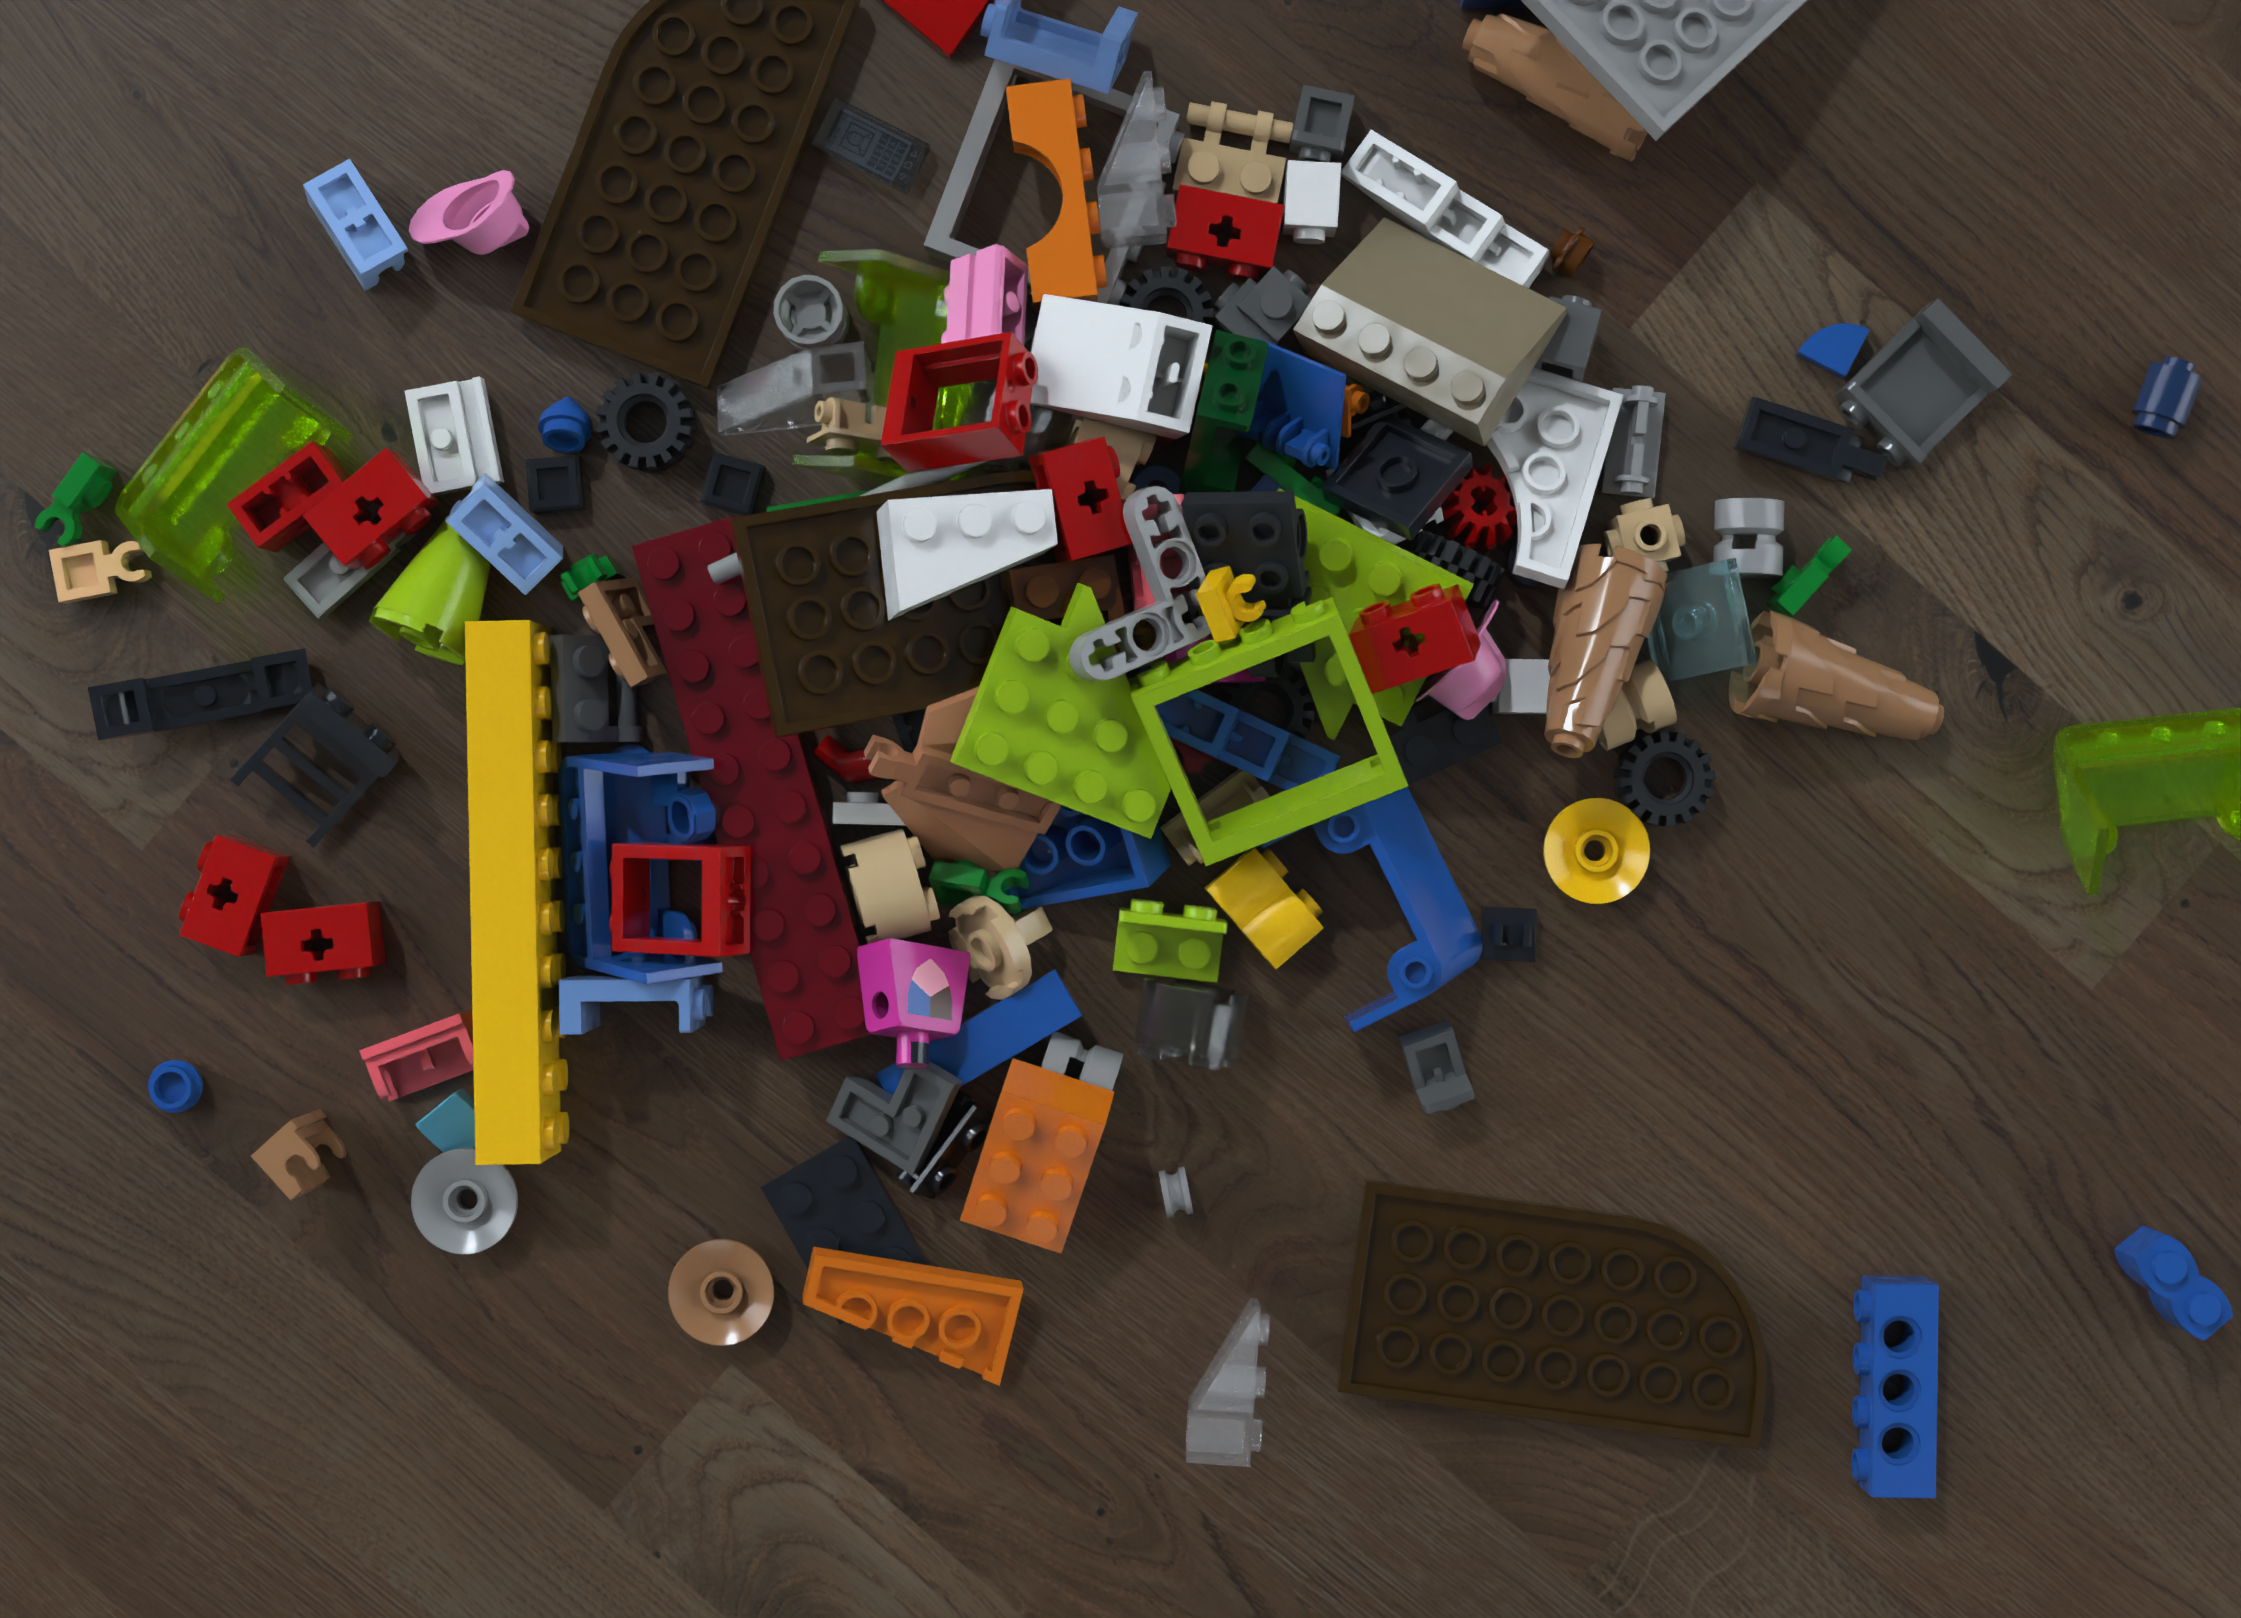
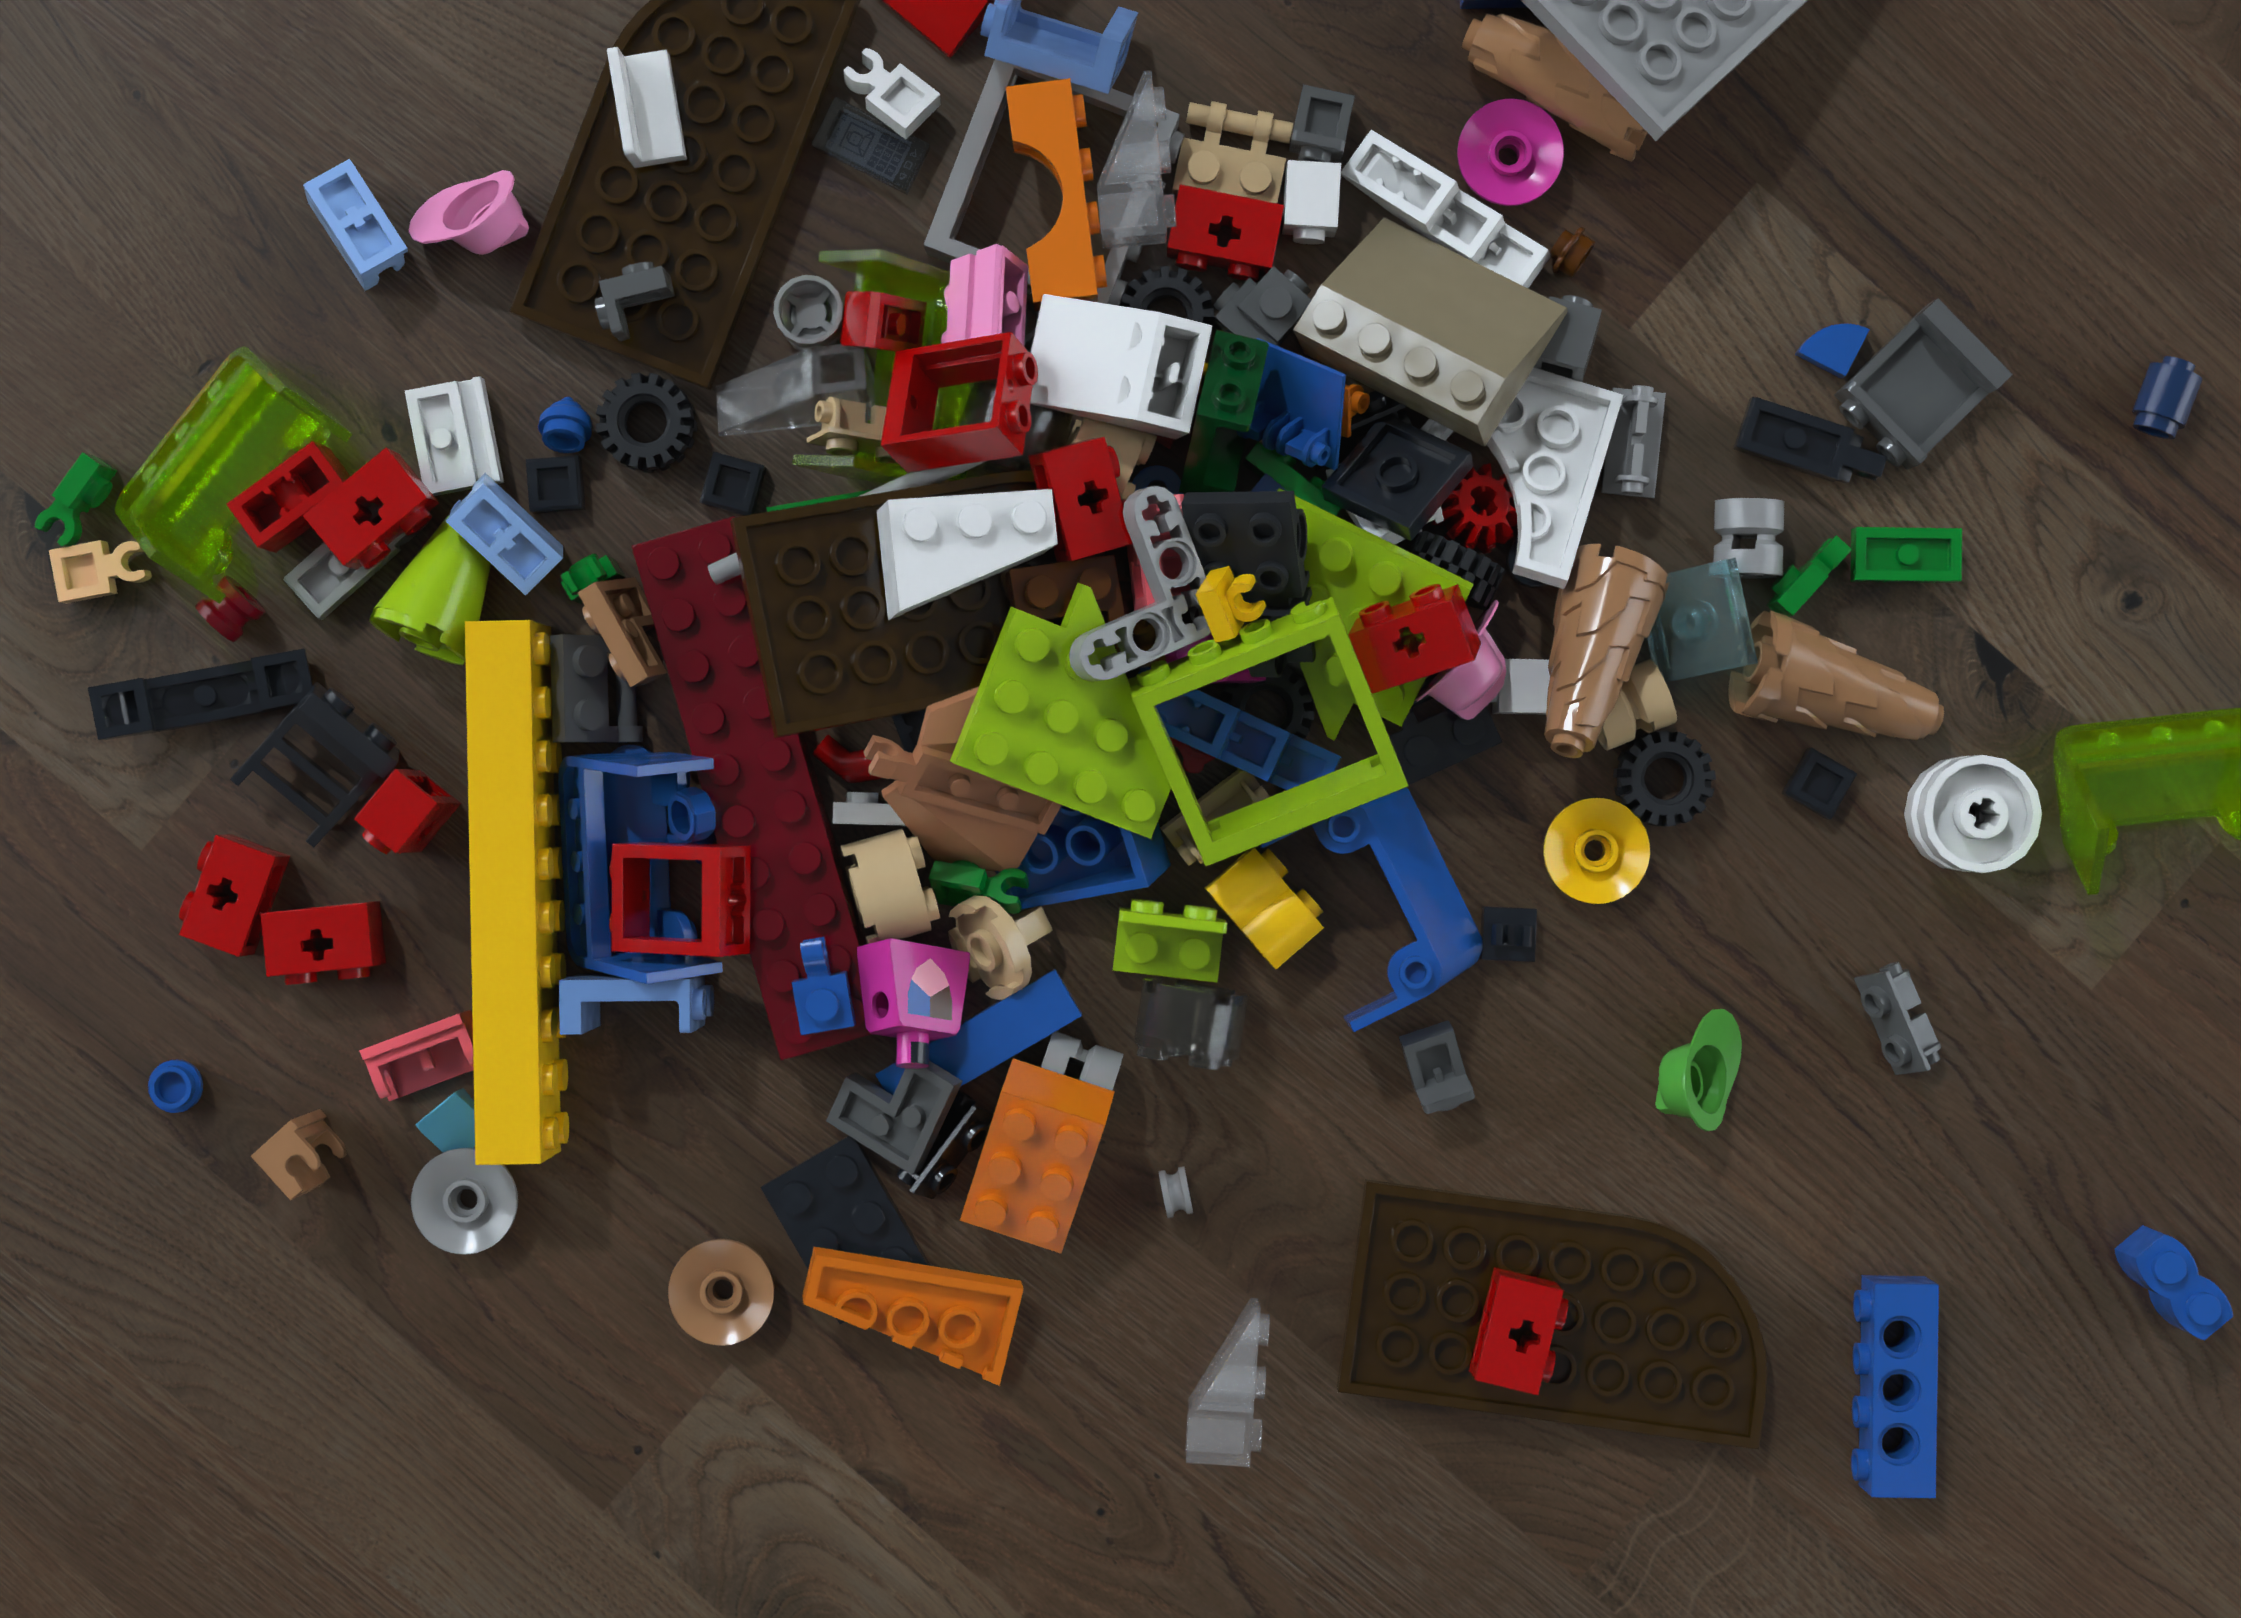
tan brick [1604,498,1685,572] -> none
none -> dark red wheel [195,575,265,642]
none -> red brick [354,769,461,855]
none -> dark grey bracket [595,262,675,341]
none -> white panel [607,47,687,168]
none -> blue plate [792,936,856,1035]
none -> red slope [840,291,927,353]
none -> white plate [844,48,941,140]
none -> dark pink dish [1457,99,1564,206]
none -> red brick [1469,1267,1568,1395]
none -> bright green piece [1655,1009,1742,1132]
none -> black tile [1781,747,1857,820]
none -> green plate [1850,527,1962,583]
none -> dark grey hinge [1854,961,1942,1075]
none -> white wheel [1904,755,2042,873]

